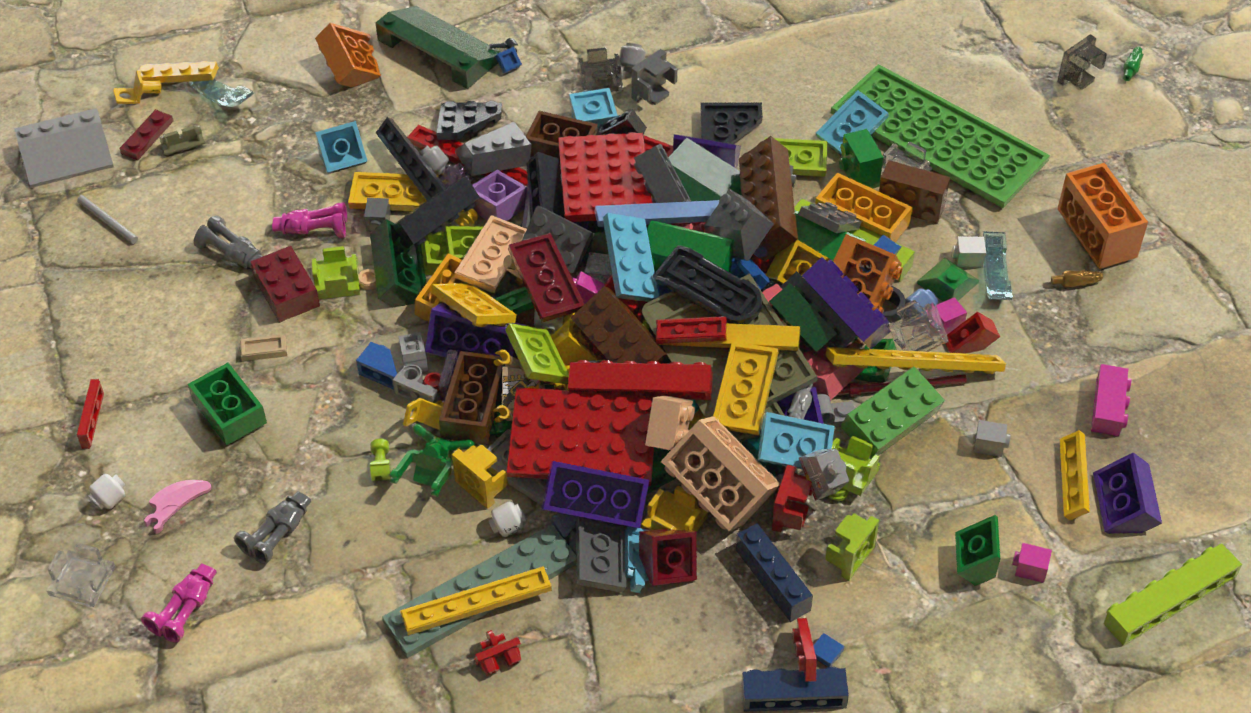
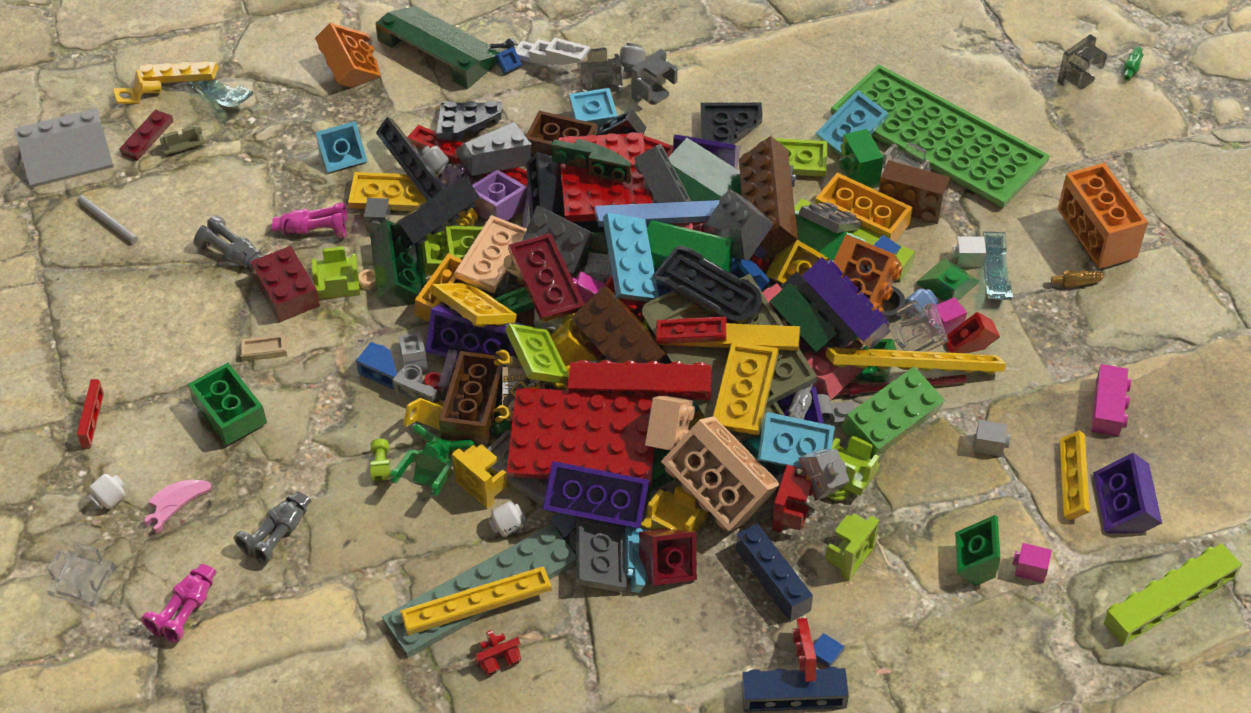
none -> white slope [515,38,590,65]
none -> dark green slope [551,139,631,184]

